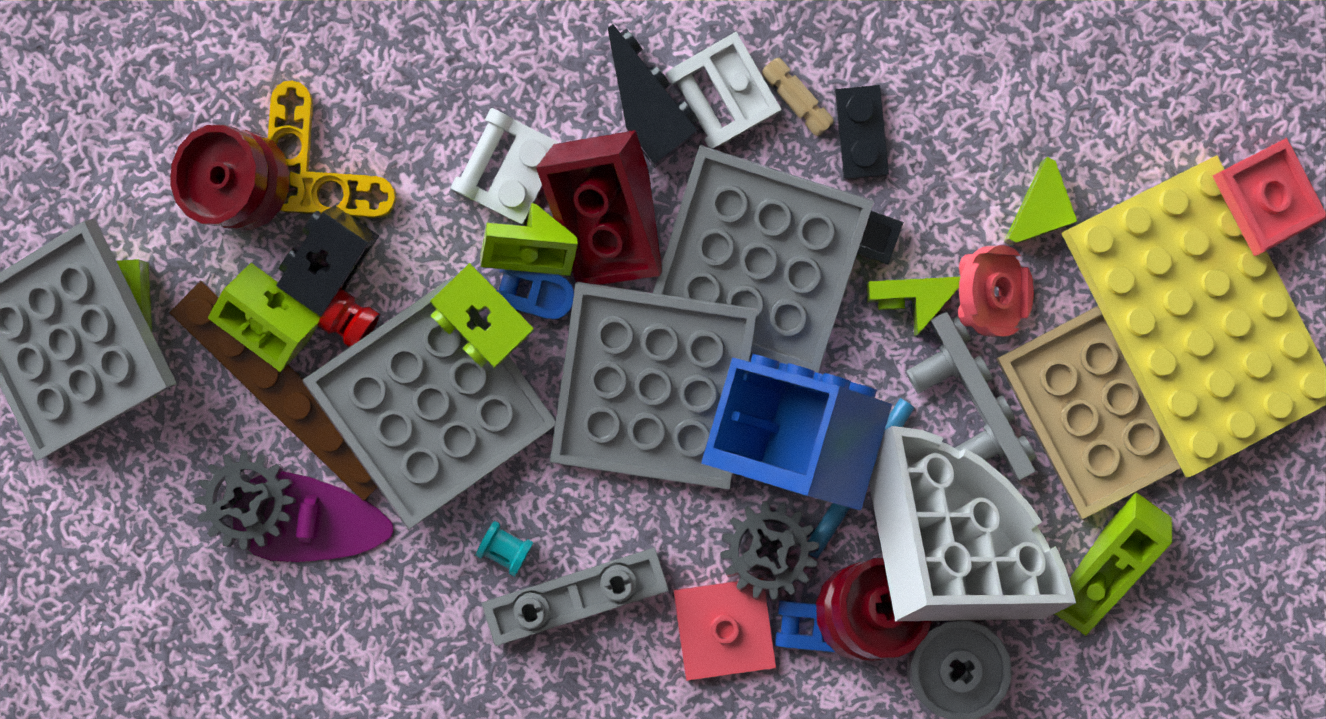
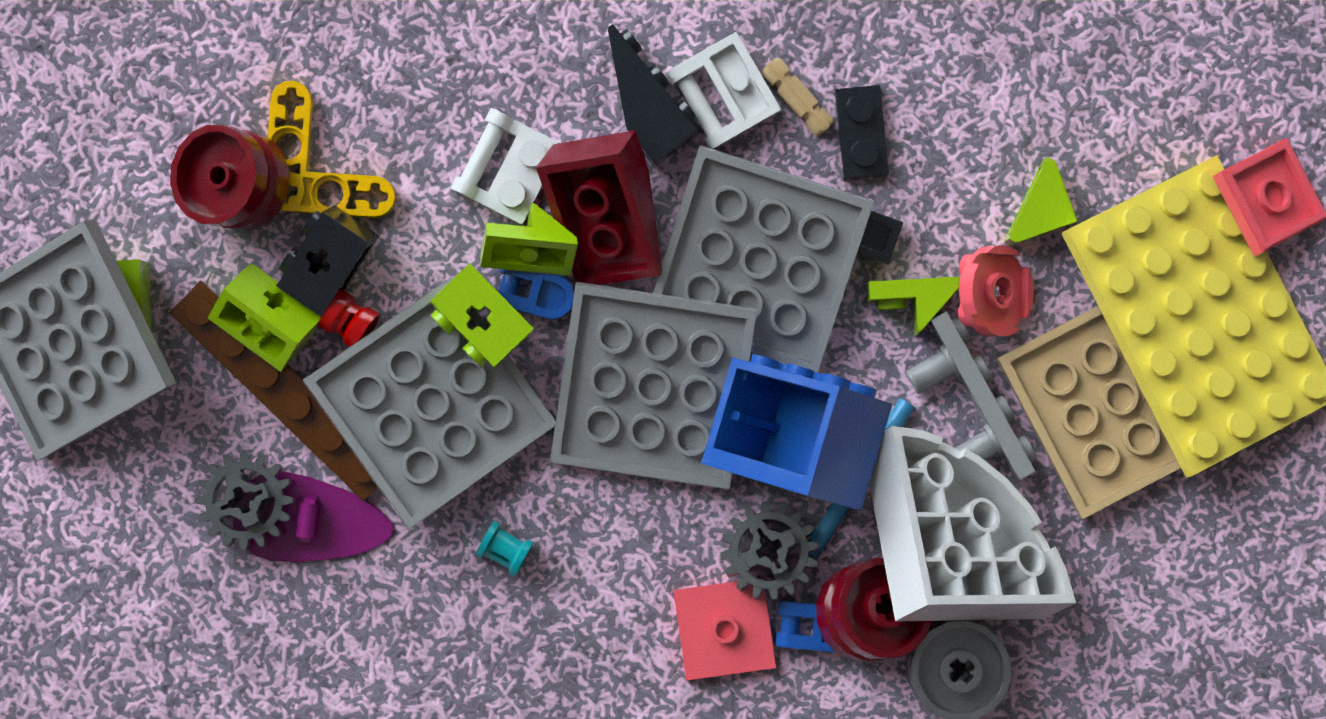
light grey plate [481,547,669,646] -> none
lime slope [1055,492,1172,636] -> none

